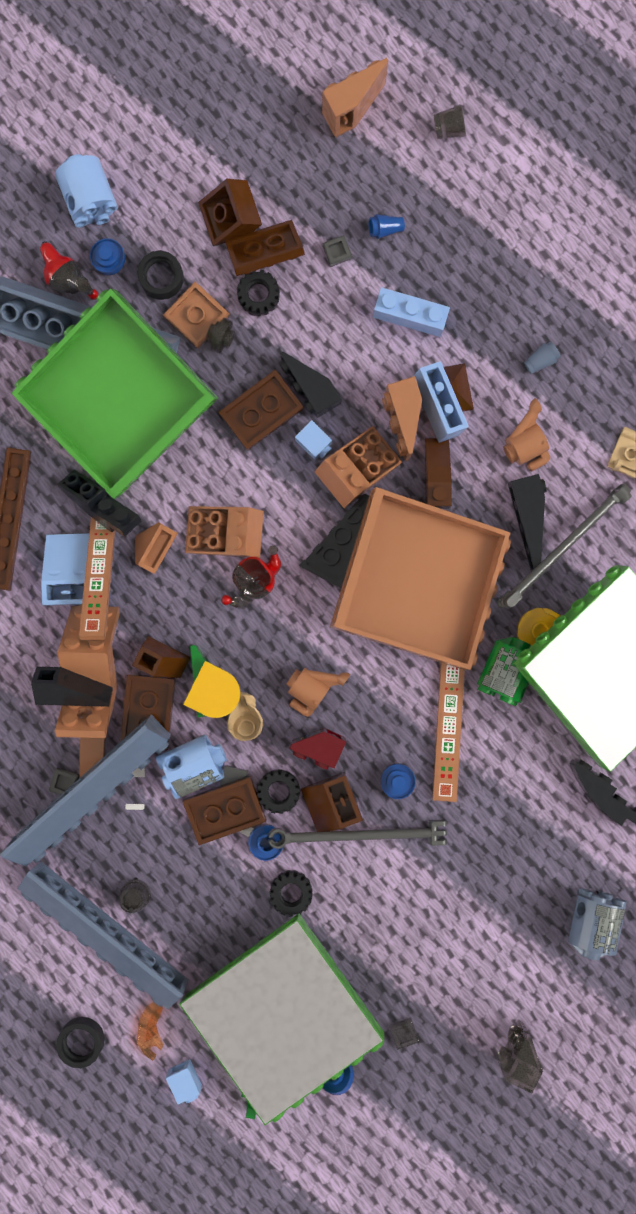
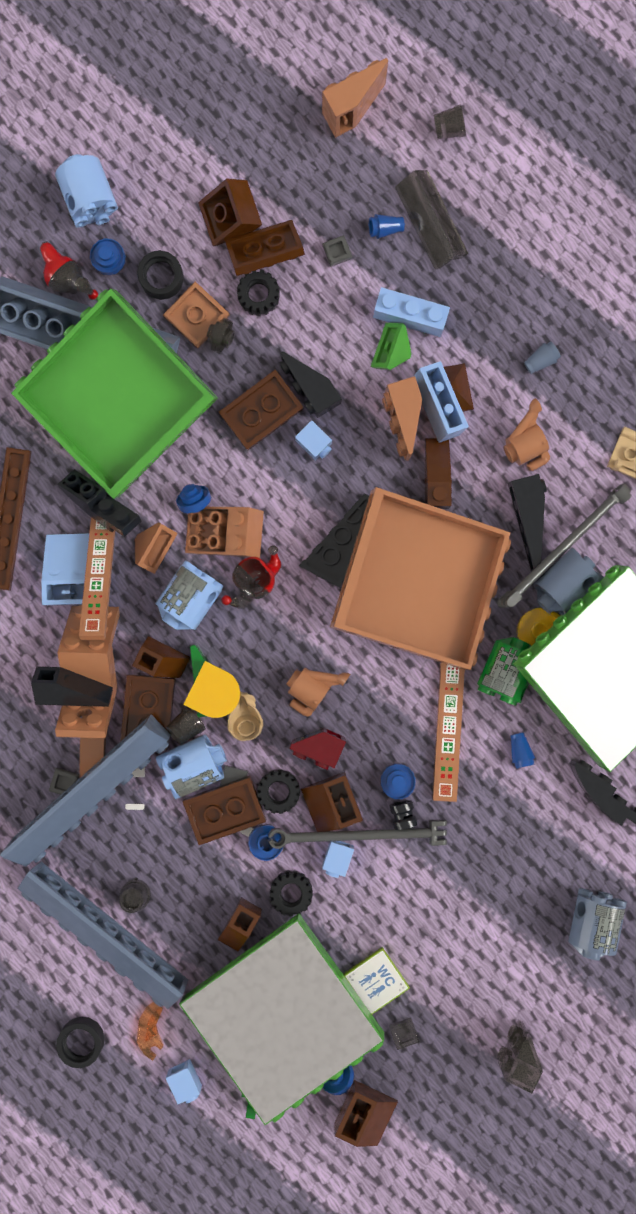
nougat slope [315,426,402,508] -> none
none -> light blue cylinder [155,560,224,630]
none -> clear smoke piece [166,706,206,745]
none -> blue plate [176,484,212,513]
none -> reddish brown slope [218,897,262,952]
none -> light blue brick [322,841,354,878]
none -> reddish brown slope [334,1080,398,1147]
none -> white tile [343,947,410,1014]
none -> bright green slope [370,323,411,370]
none -> black wheel [389,800,417,830]
none -> clear smoke panel [395,170,468,270]
none -> blue cone [510,732,535,769]
none -> sand blue cylinder [533,548,604,616]

